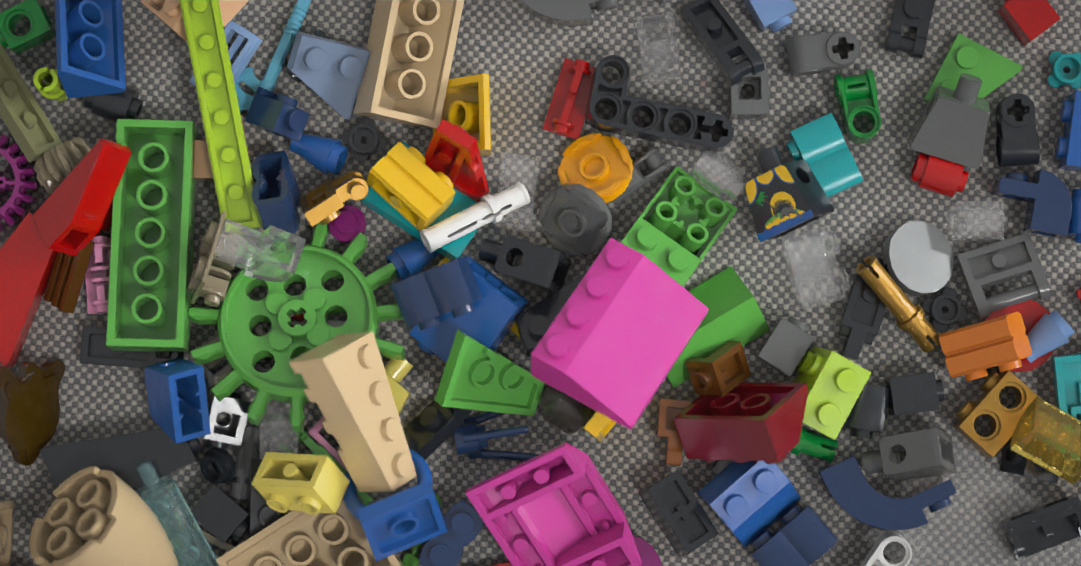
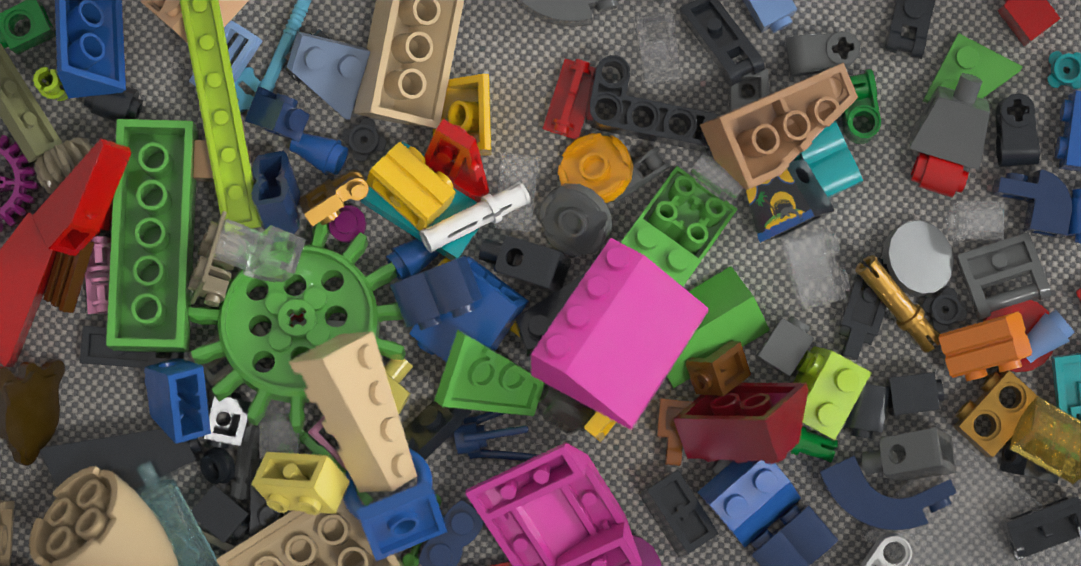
none -> medium nougat wedge [700,63,858,190]

